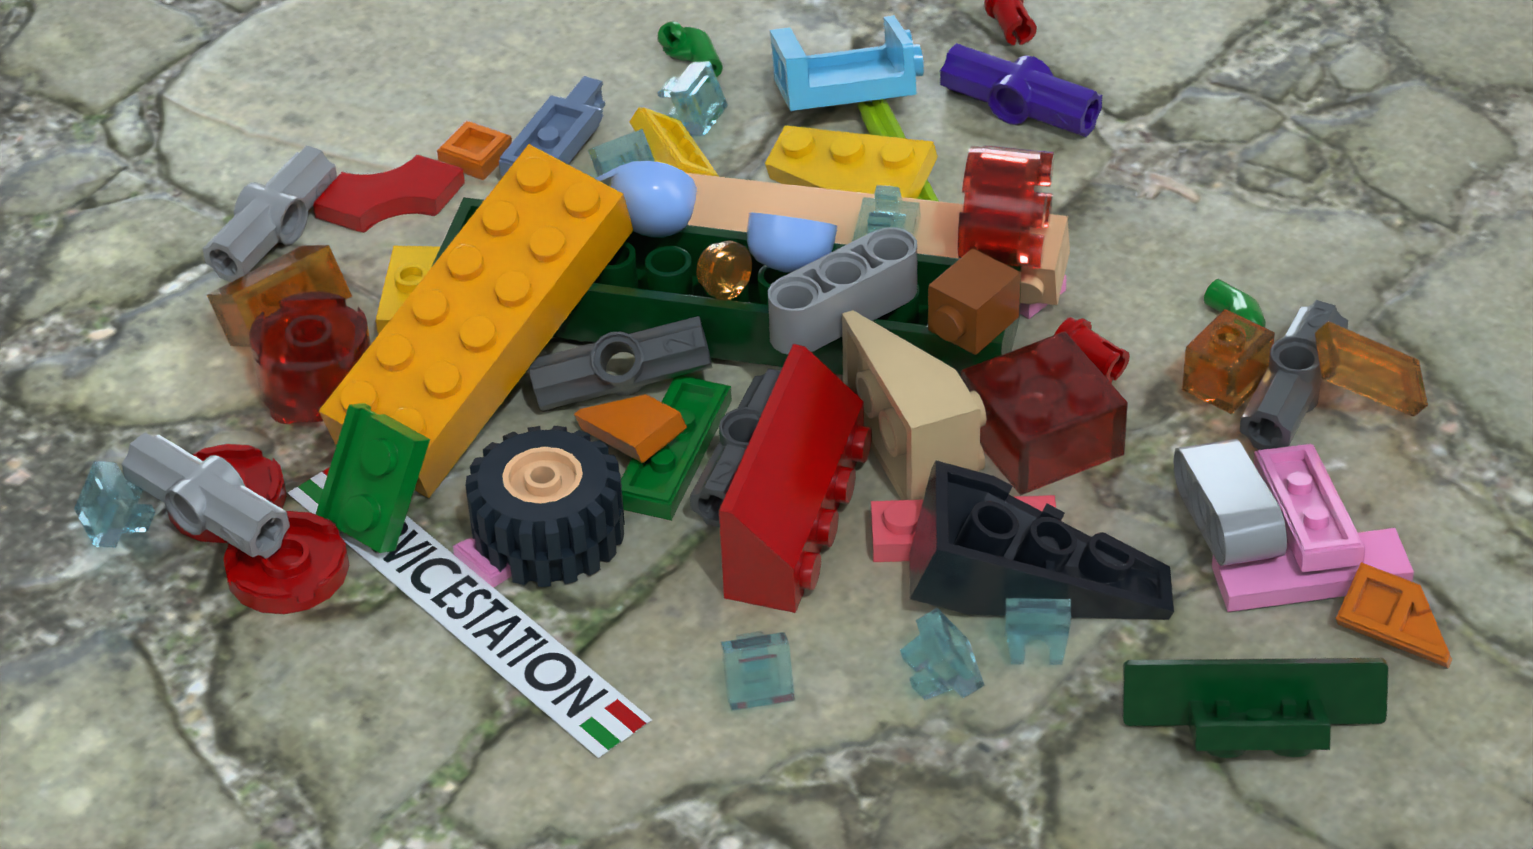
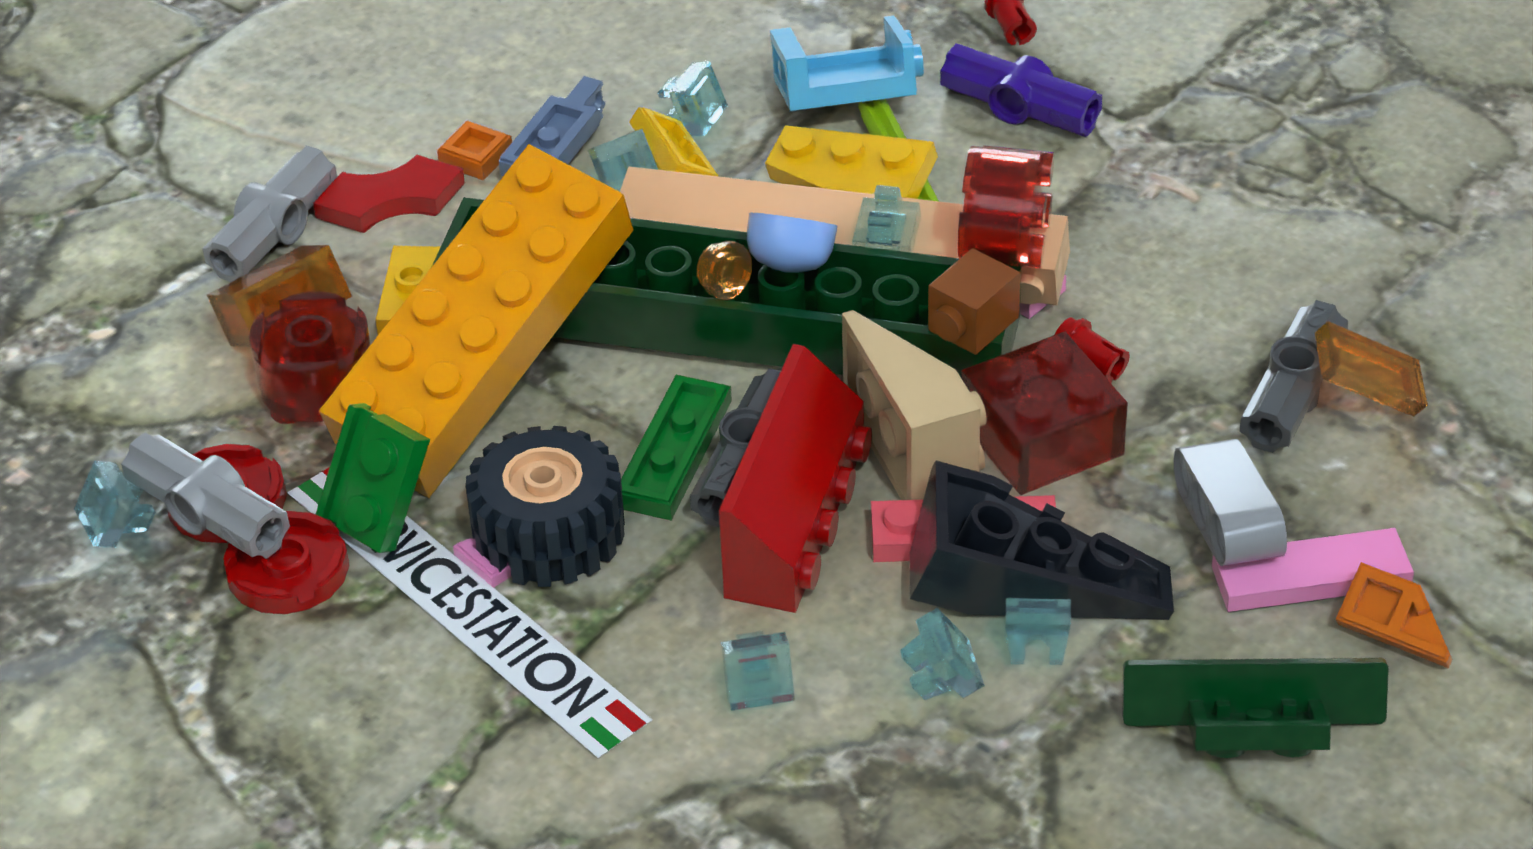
dark grey piece [529,316,713,411] -> none
orange tile [574,394,687,463] -> none
light blue cap [595,161,697,238] -> none
green arm [657,21,723,80] -> none
light grey beam [768,227,917,354] -> none
clear orange brick [1182,309,1275,414] -> none
green arm [1204,279,1266,347] -> none
bright pink tile [1254,444,1365,572] -> none

